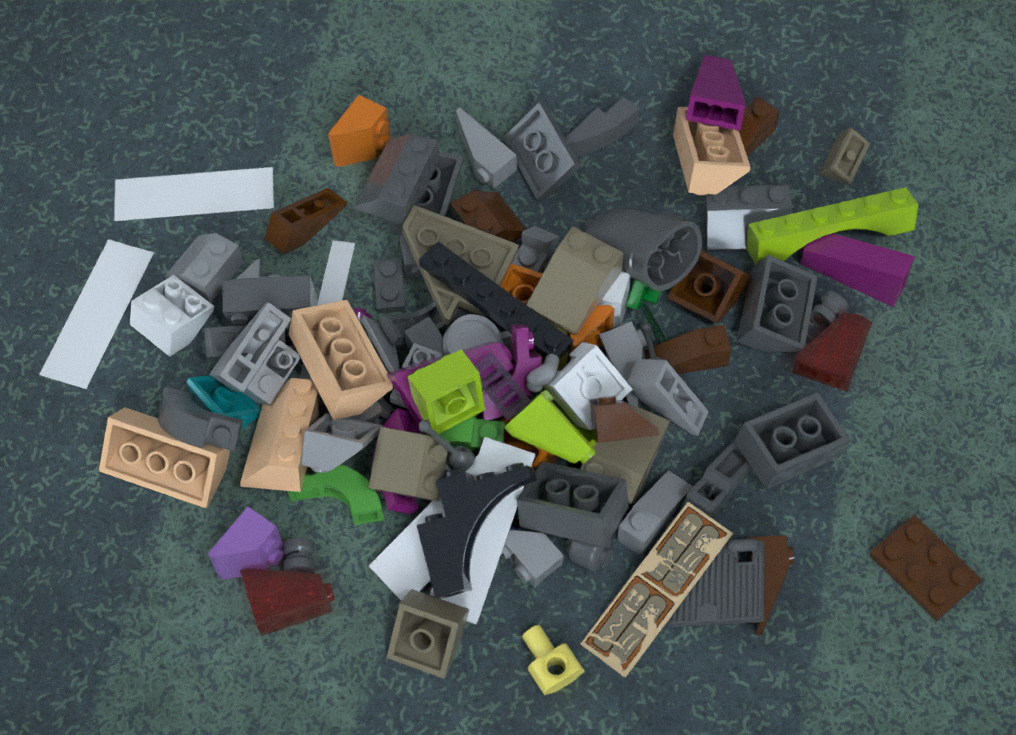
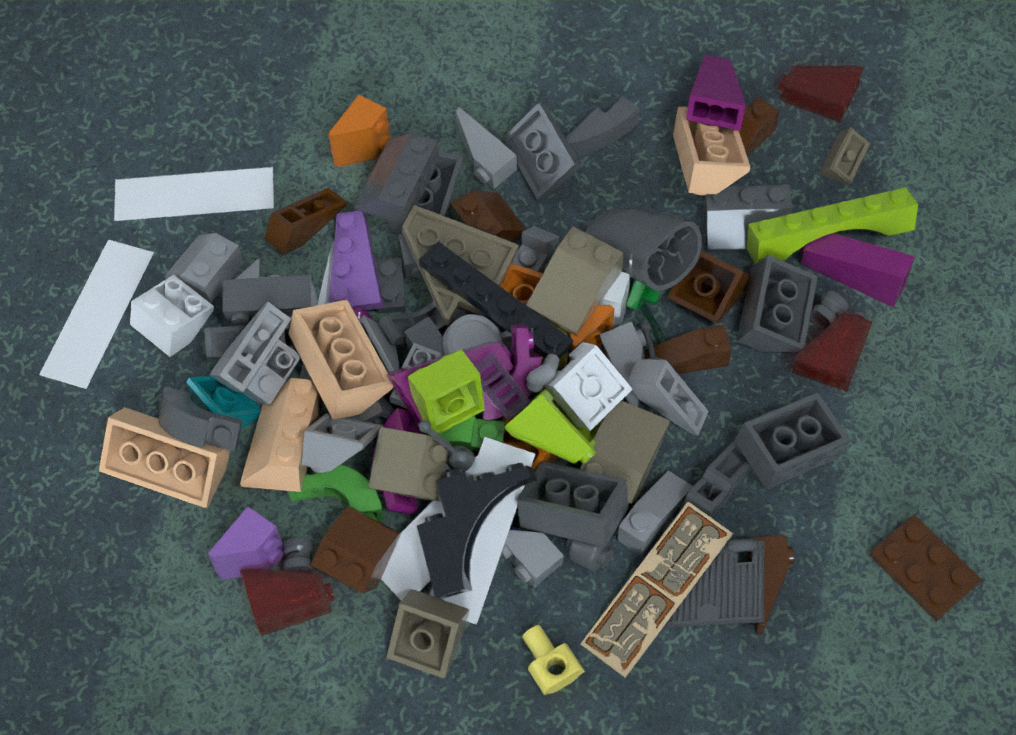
reddish brown slope [590,396,659,443] -> none
none -> reddish brown slope [311,506,401,594]
none -> medium lavender wing [329,210,385,311]
none -> clear red slope [779,66,864,123]

